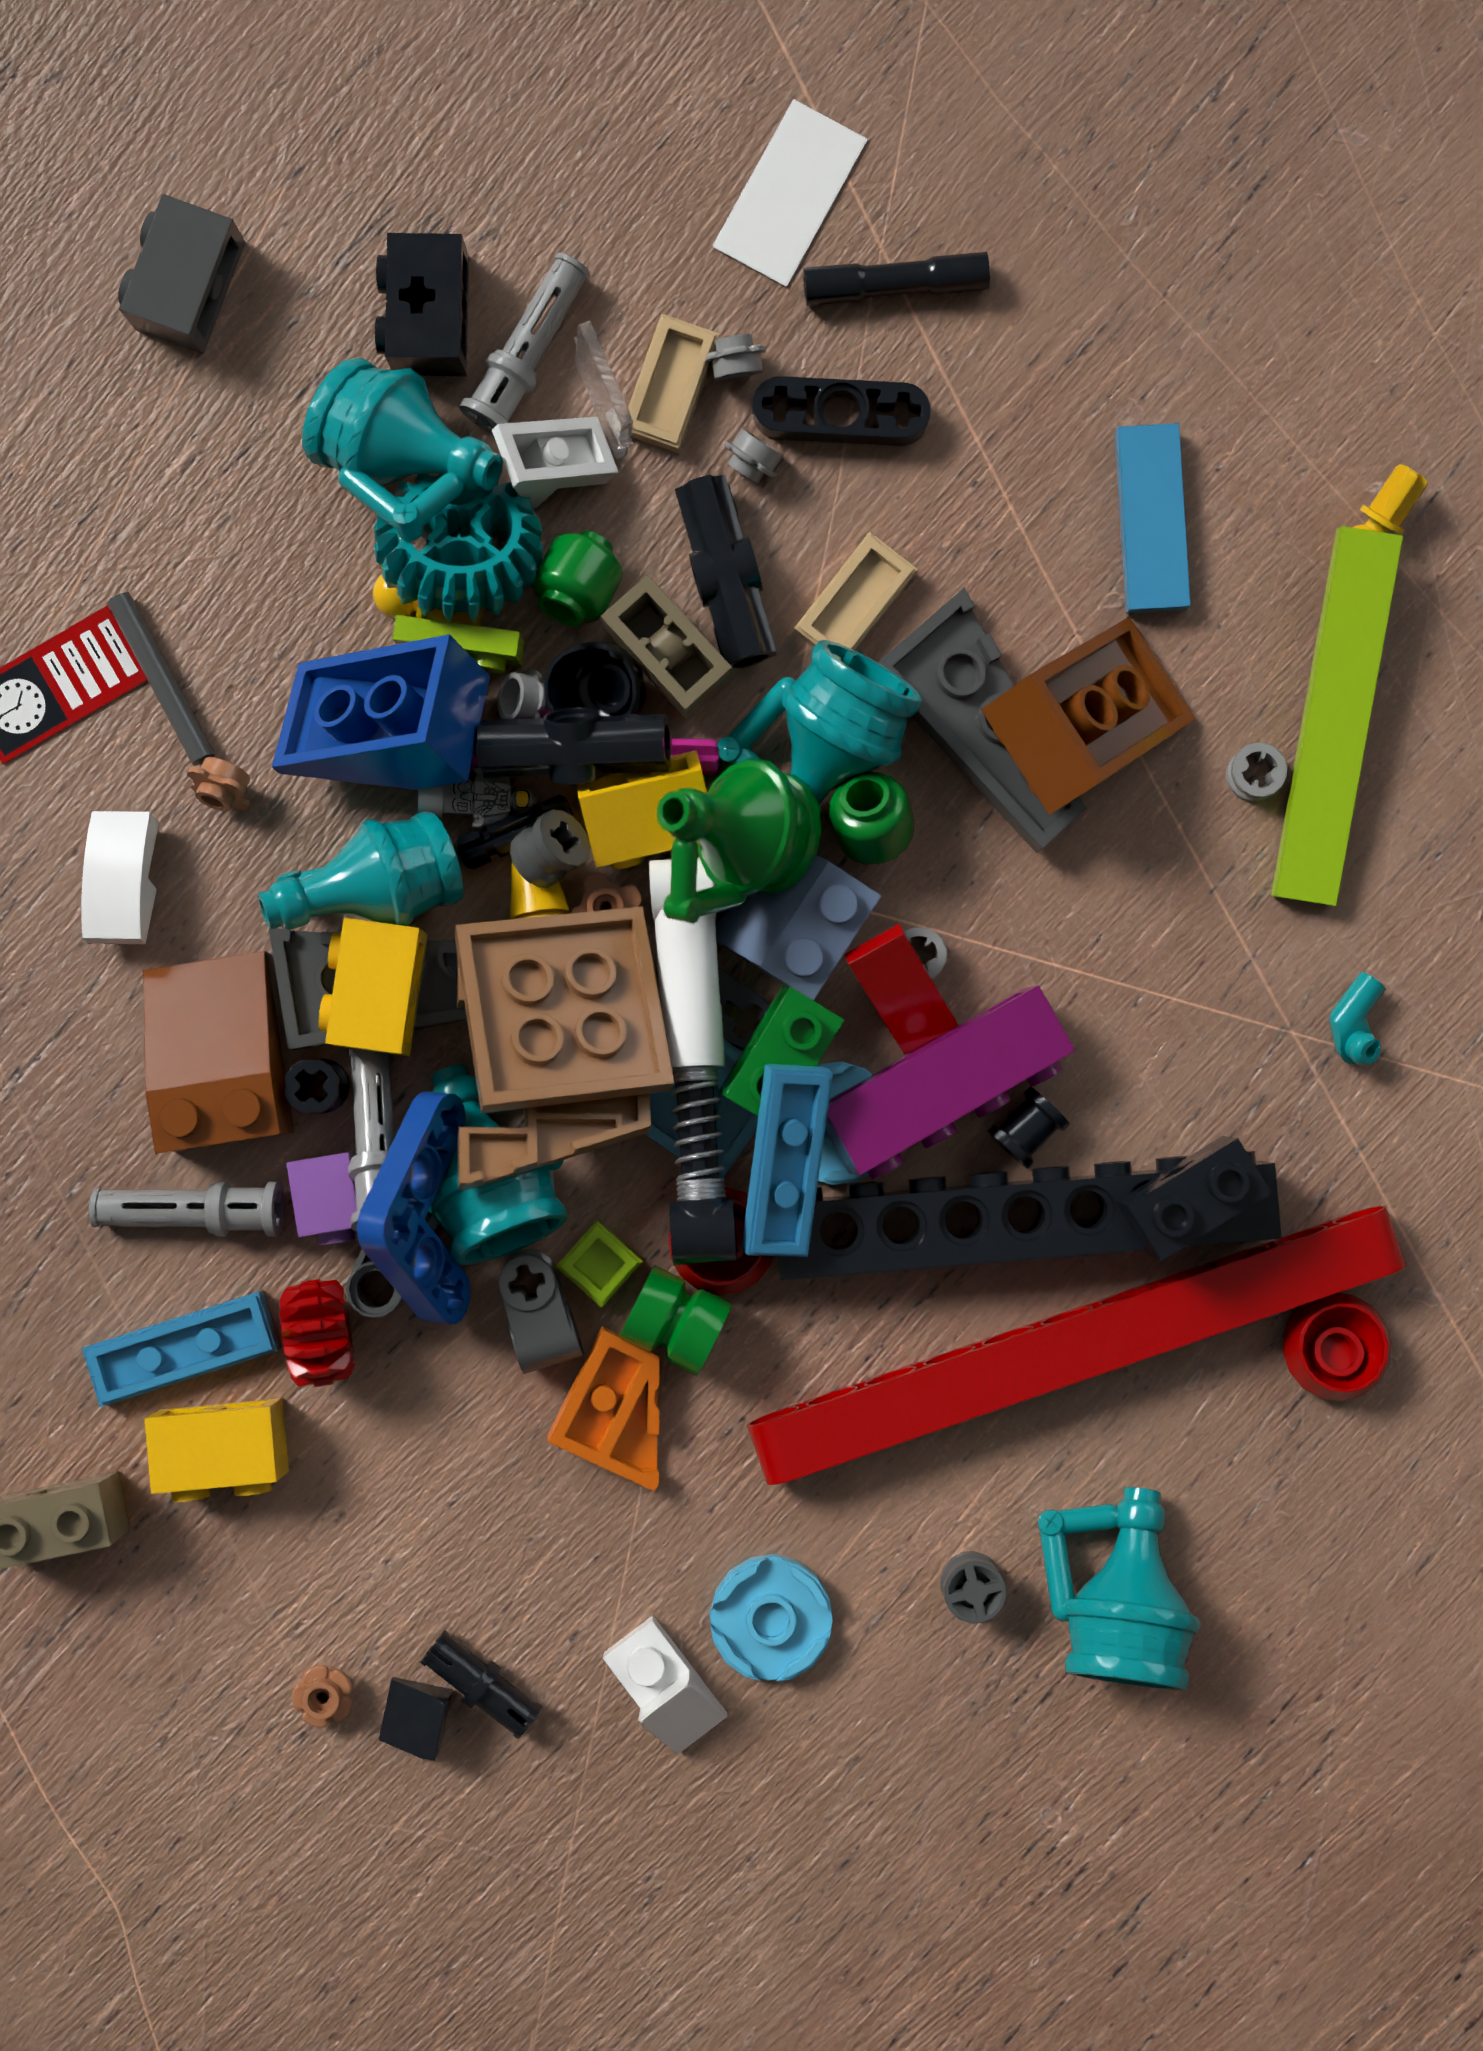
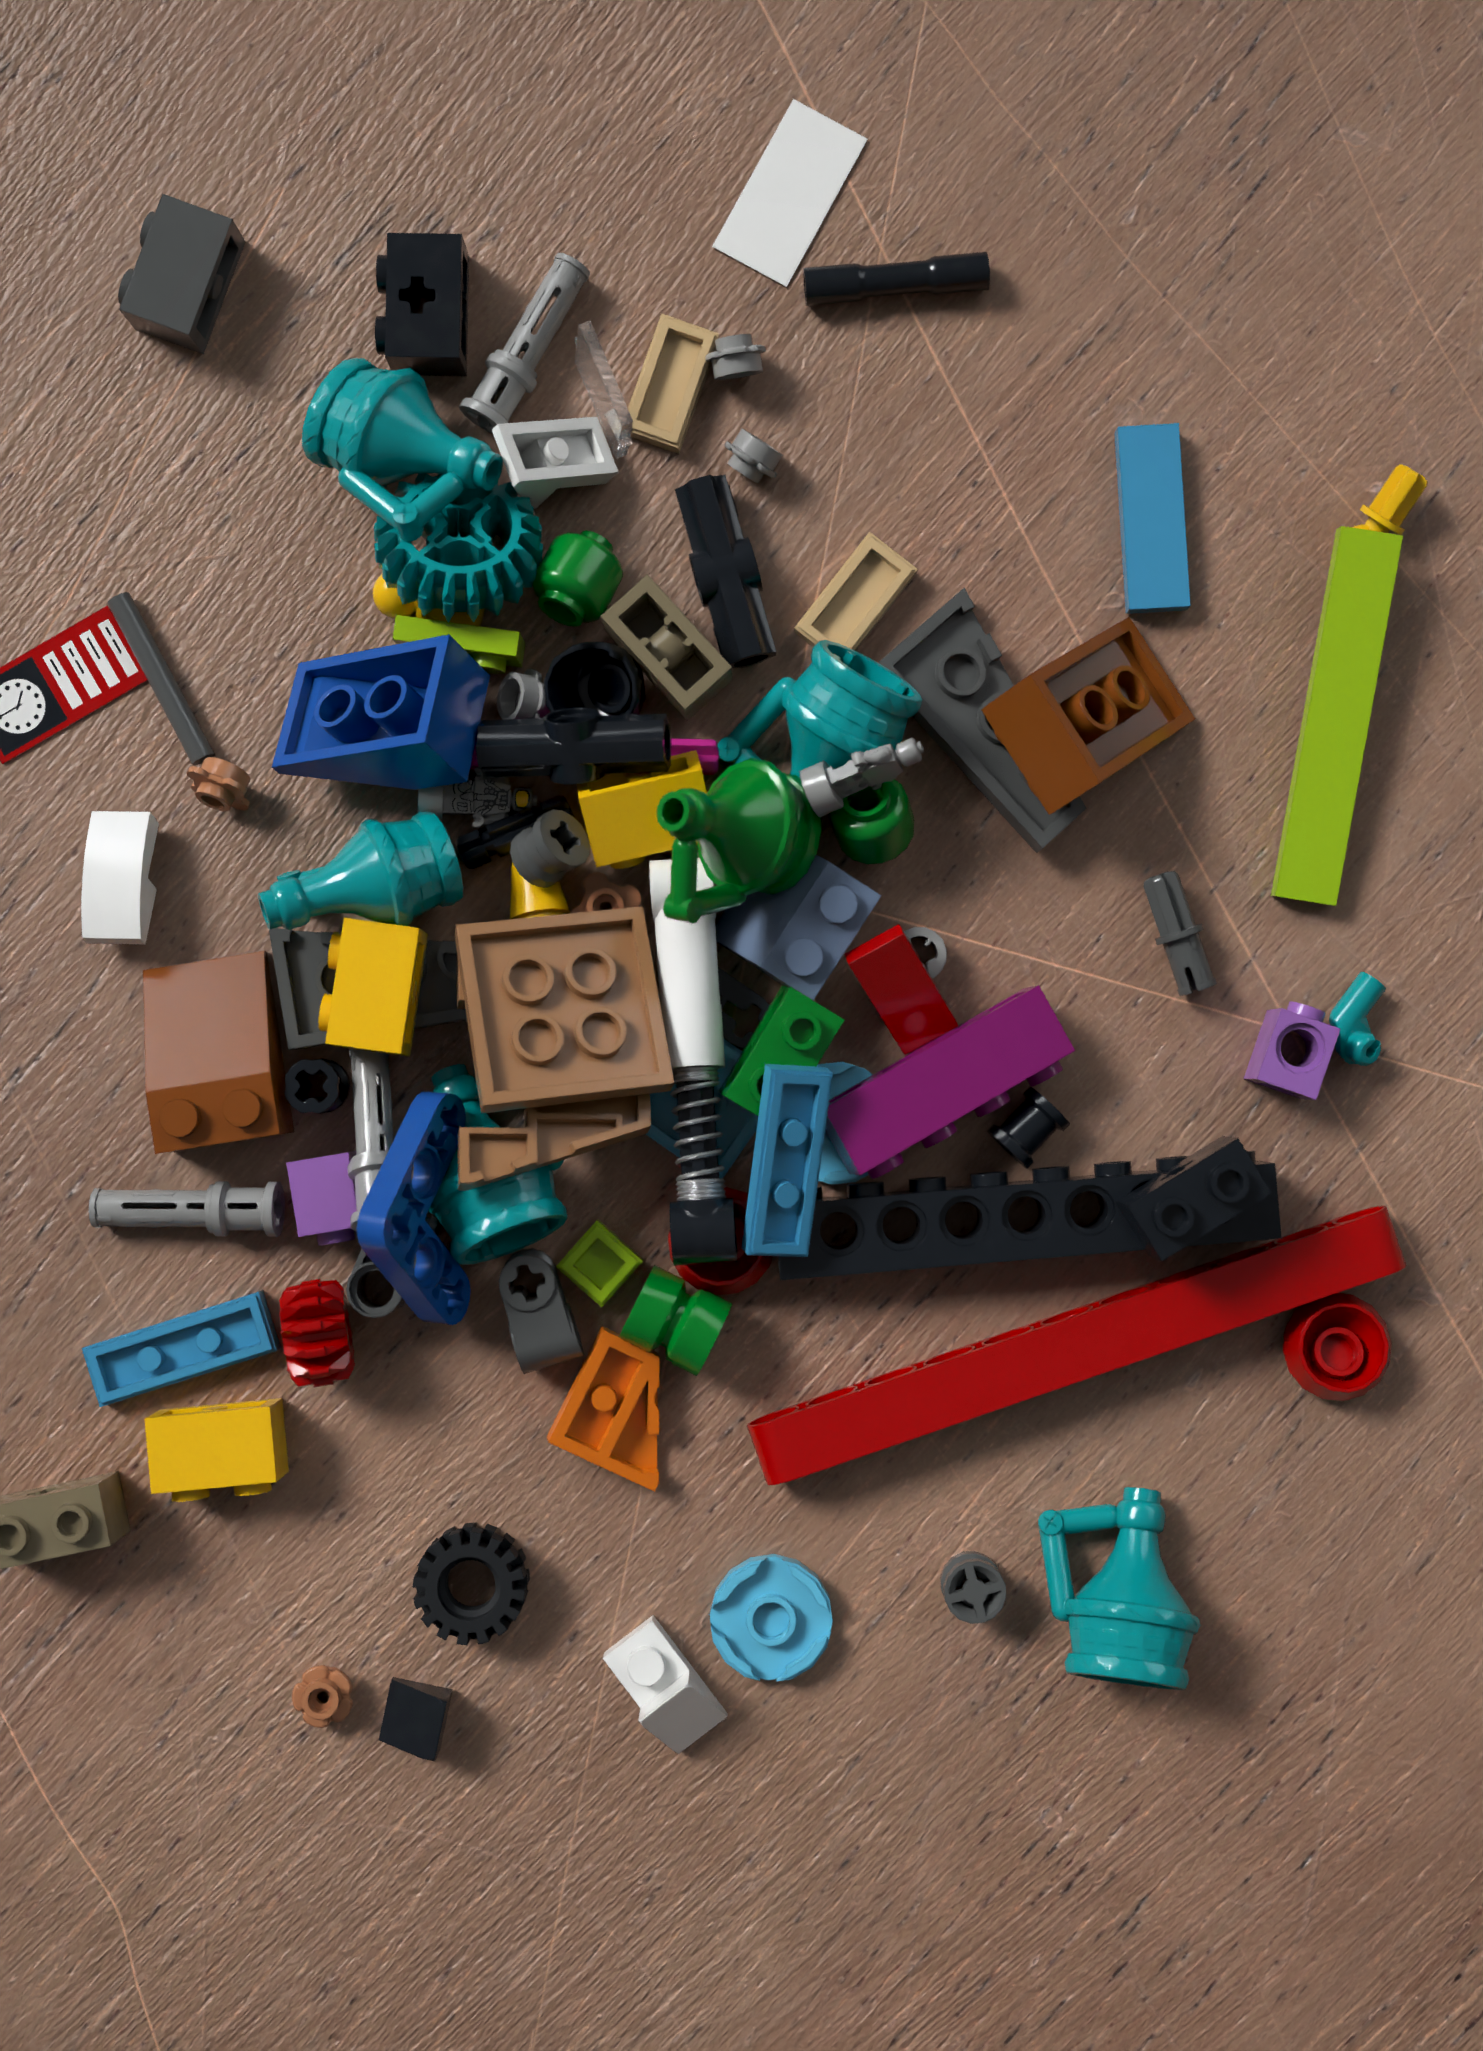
black pin [420,1630,542,1739] -> none
black beam [752,376,931,446] -> none
light grey bush [1226,742,1287,802] -> none
none -> black tyre [412,1522,530,1645]
none -> light grey piece [799,738,924,817]
none -> dark grey axle [1144,871,1217,996]
none -> medium lavender brick [1243,1001,1341,1100]

